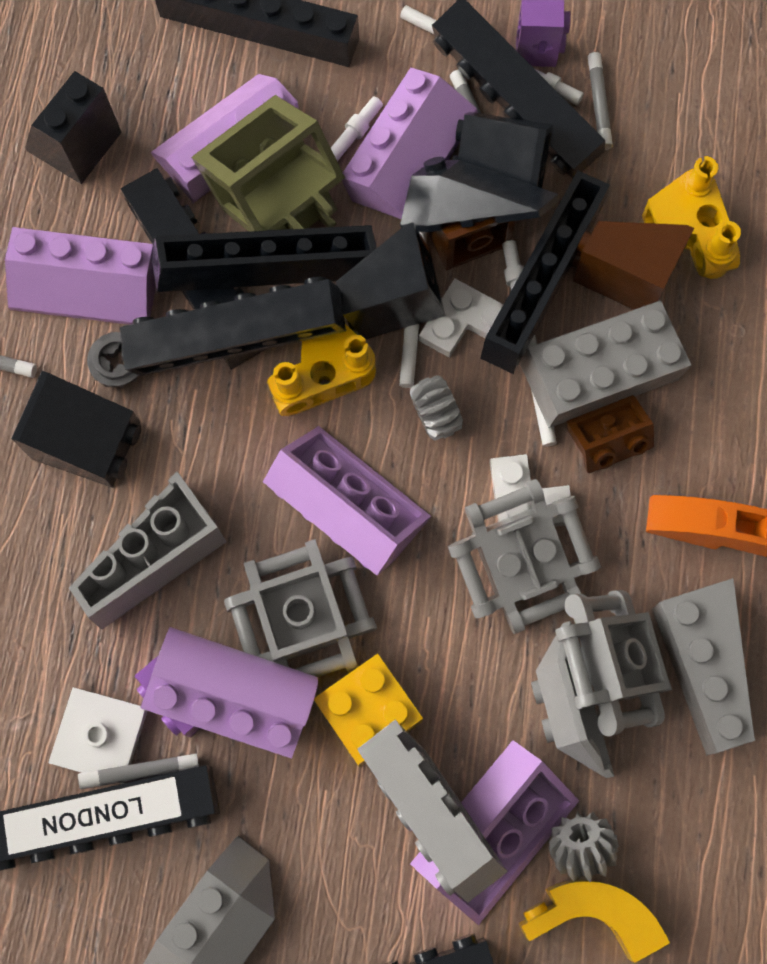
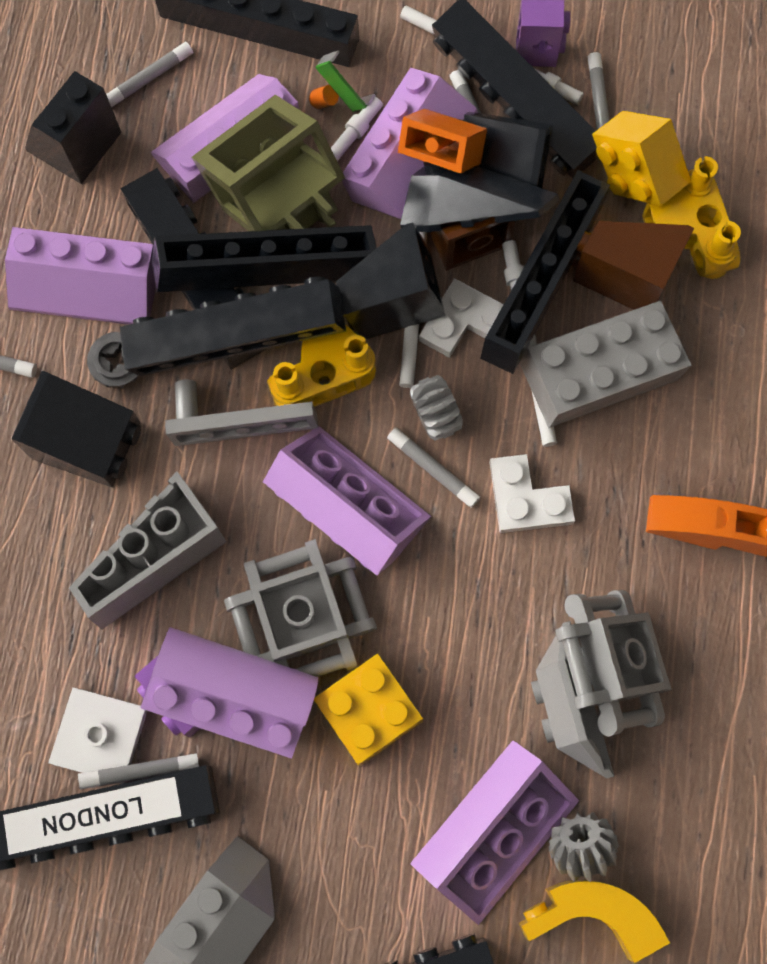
light grey wedge [357,719,508,903] -> none
light grey brick [448,479,601,634] -> none
reddish brown bracket [566,395,654,473] -> none
light grey wedge [652,578,755,756] -> none
none -> light grey bar [106,41,193,108]
none -> light grey piece [165,379,318,446]
none -> piece [309,50,376,112]
none -> light grey bar [387,427,480,508]
none -> orange brick [398,109,487,174]
none -> yellow brick [592,111,691,206]

